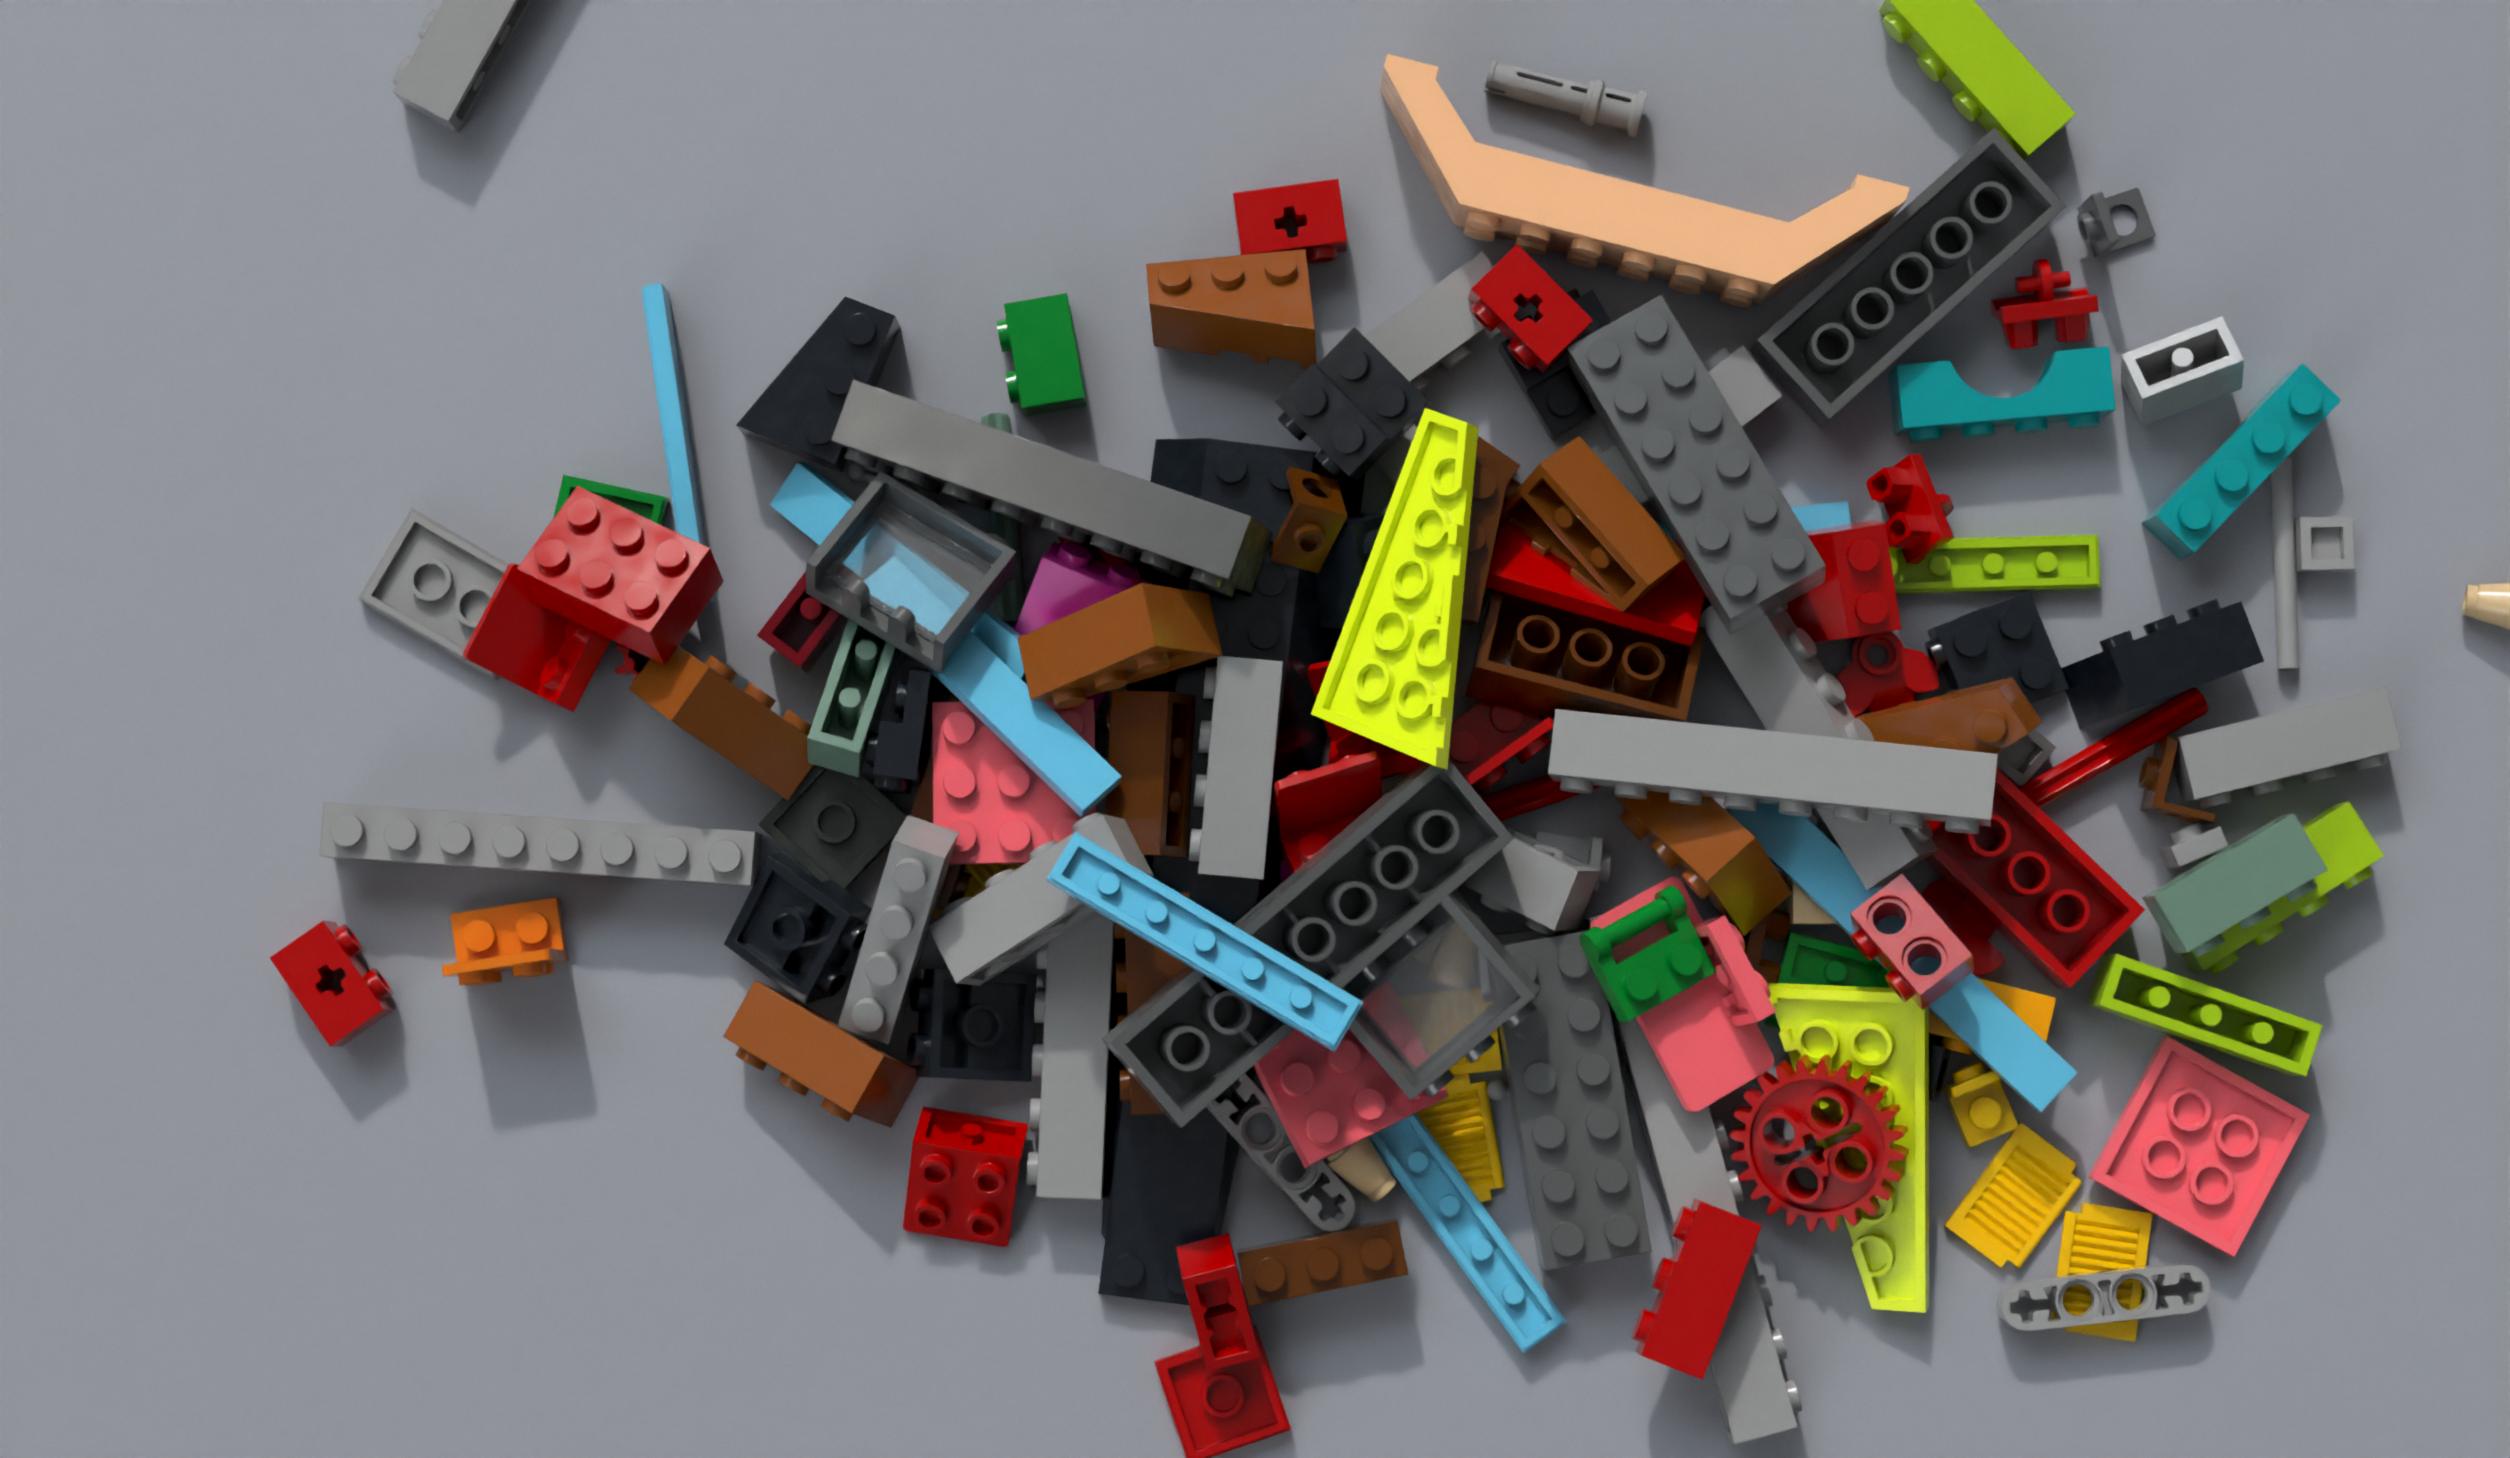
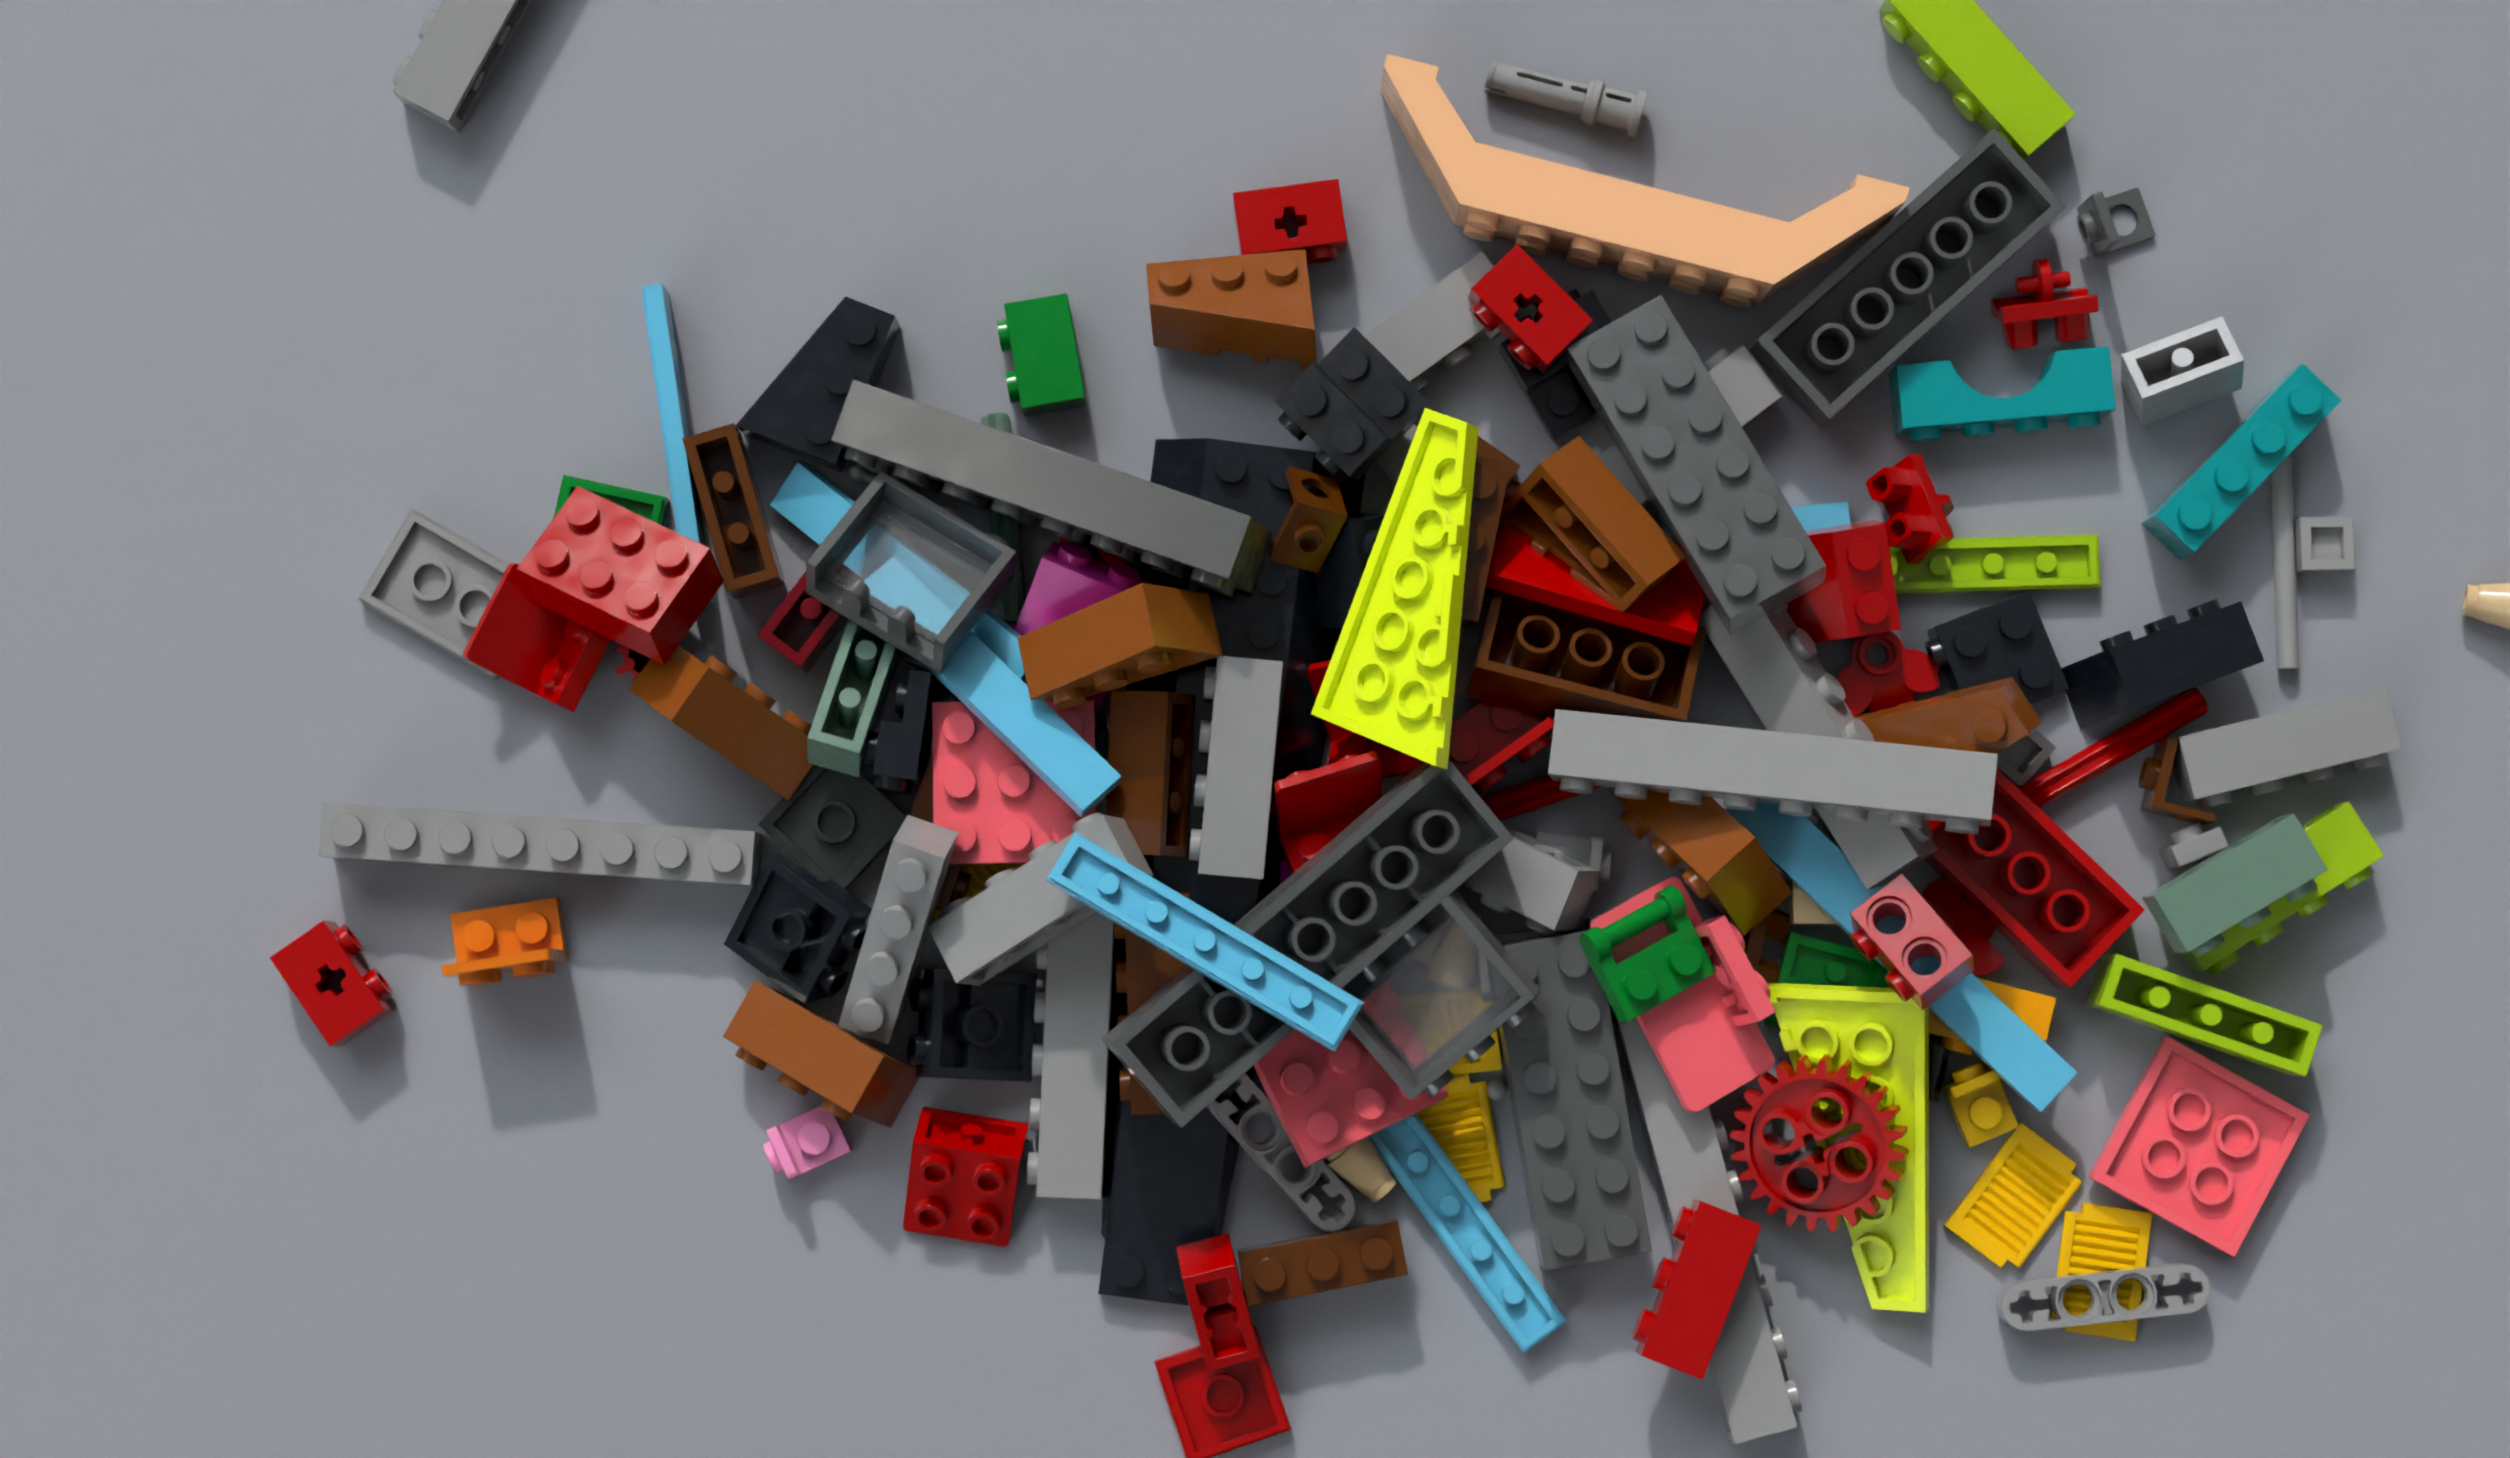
none -> reddish brown brick [682,423,786,599]
none -> bright pink bracket [763,1106,853,1180]

